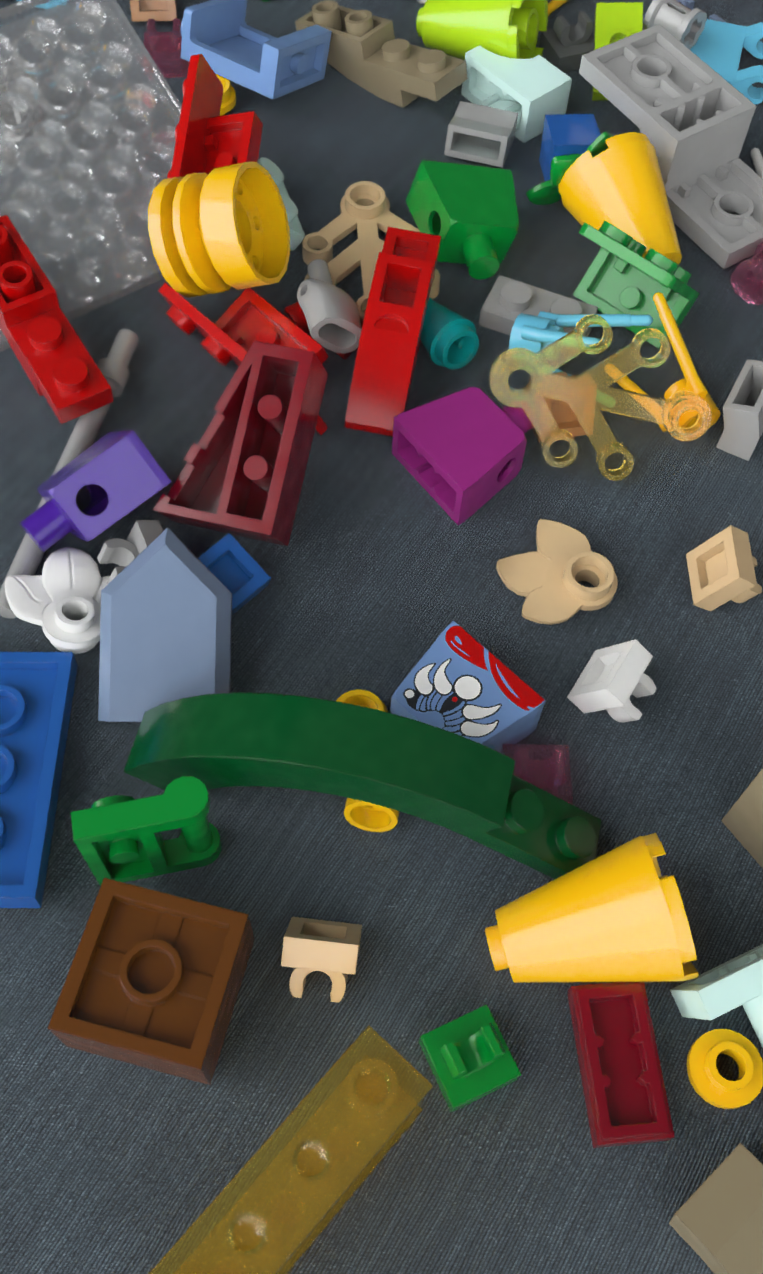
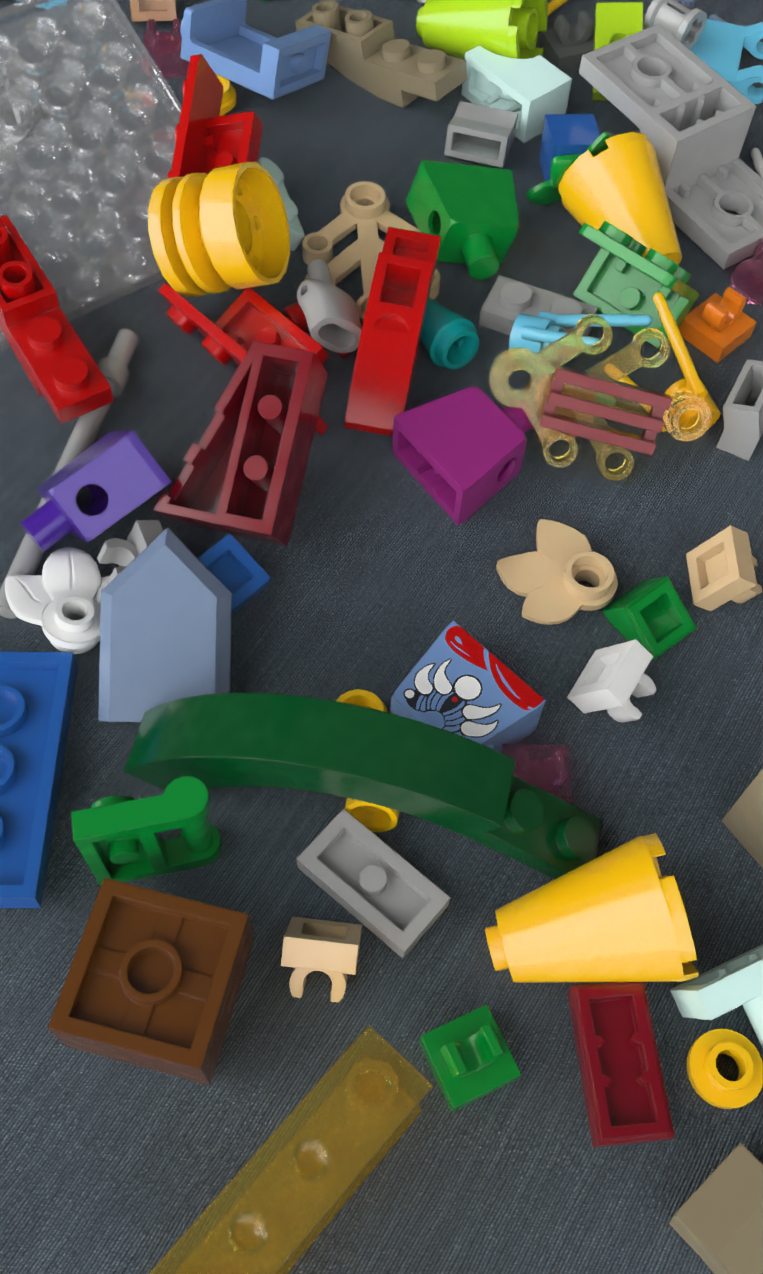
none -> light grey plate [296,809,450,959]
none -> dark red tile [538,365,673,456]
none -> green slope [602,576,697,661]
none -> orange tile [679,286,757,363]

